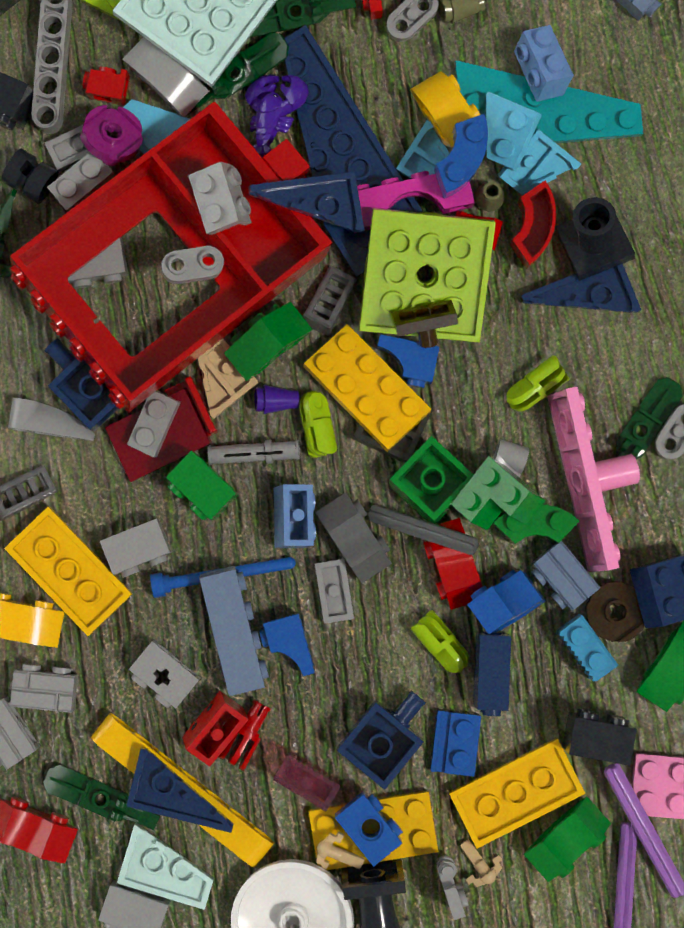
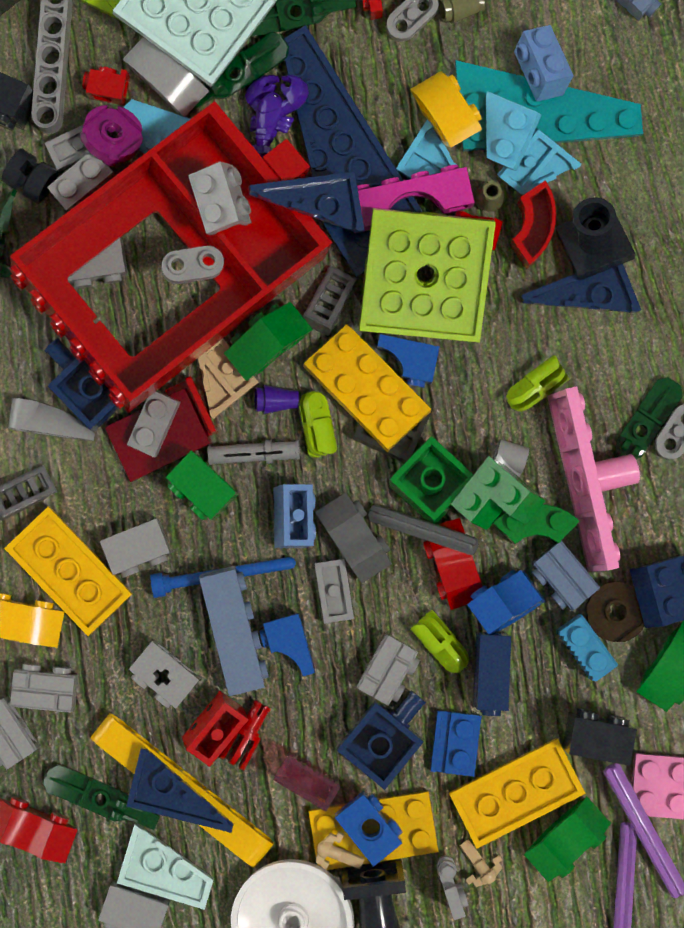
dark brown tile [391,300,458,348] -> none
blue brick [434,114,488,199] -> none
none -> light grey brick [356,633,420,706]

